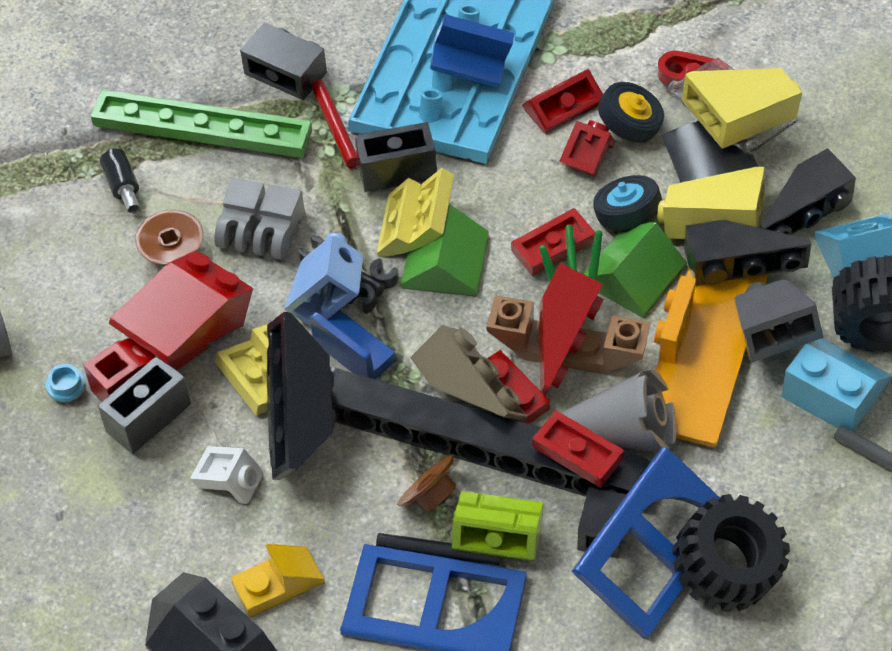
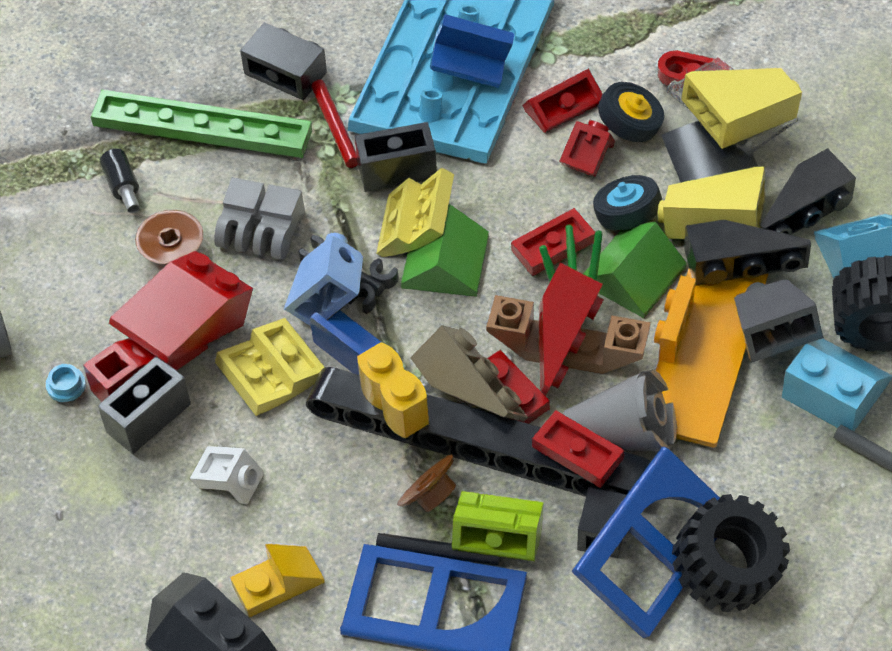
black wedge [267,312,336,480] -> none
none -> yellow brick [357,342,429,438]

